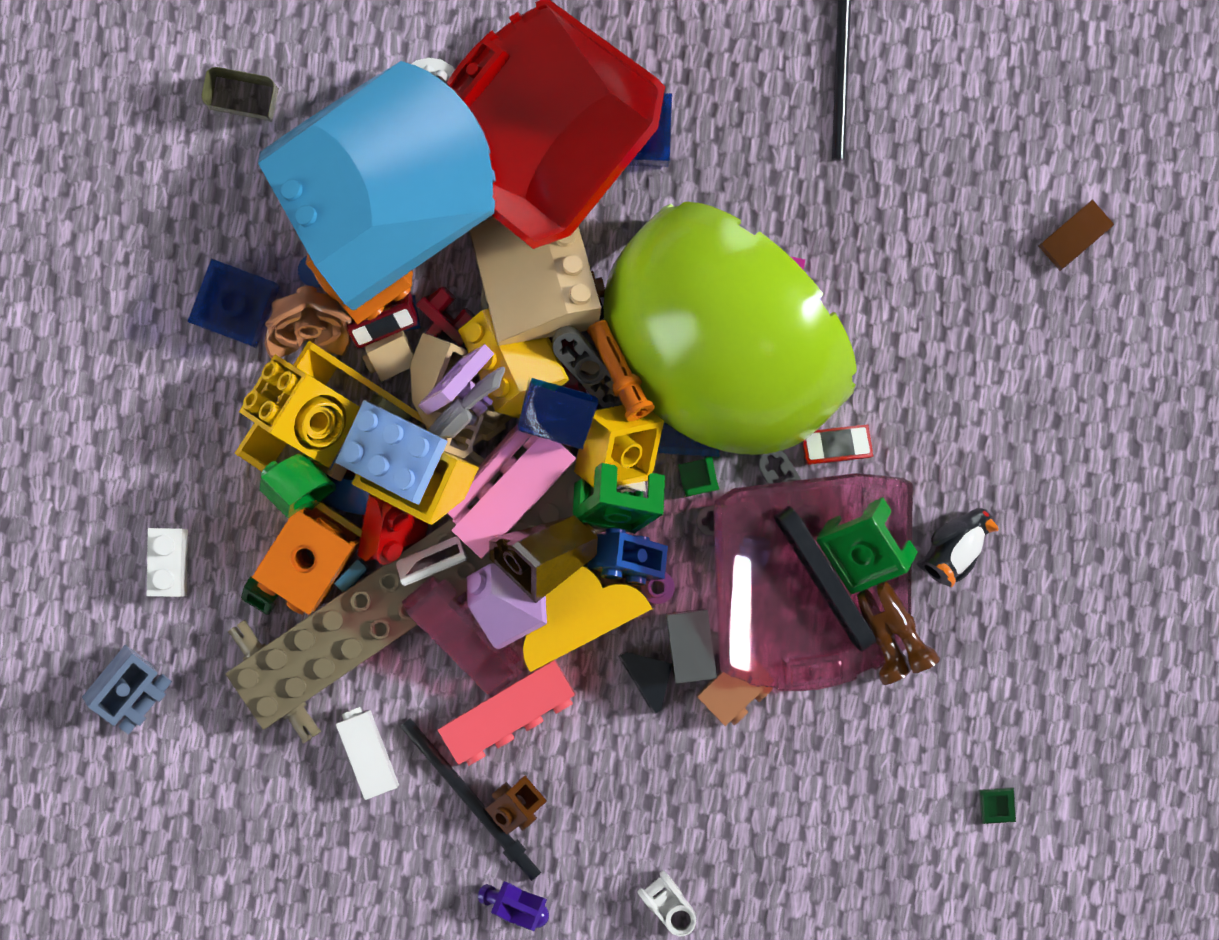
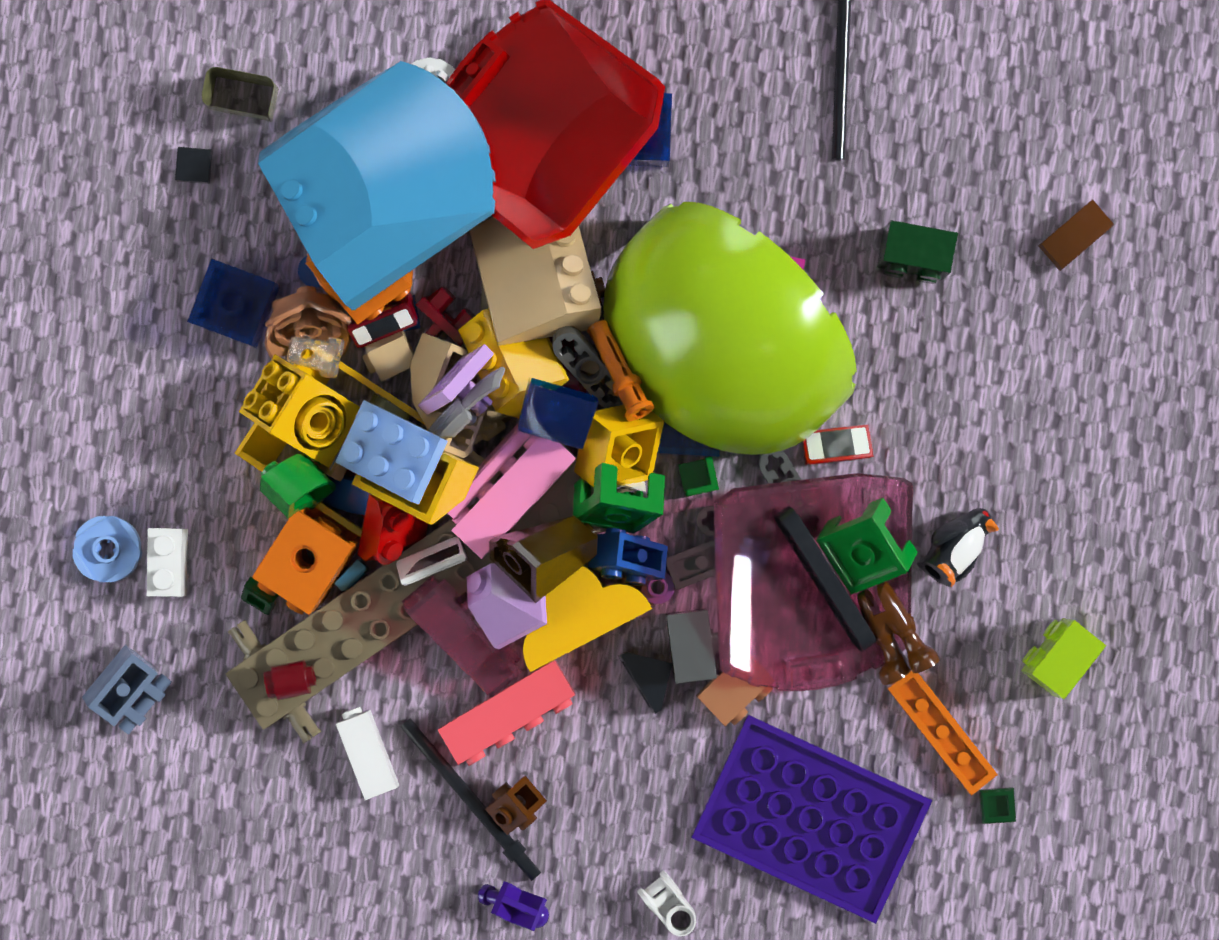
none -> light blue plate [73,516,142,582]
none -> black tile [175,147,213,184]
none -> dark red brick [263,660,316,700]
none -> clear plate [287,335,344,379]
none -> dark grey plate [666,534,739,590]
none -> dark purple plate [691,714,933,924]
none -> dark green brick [876,220,958,284]
none -> orange plate [887,670,998,796]
none -> lime brick [1021,618,1107,699]

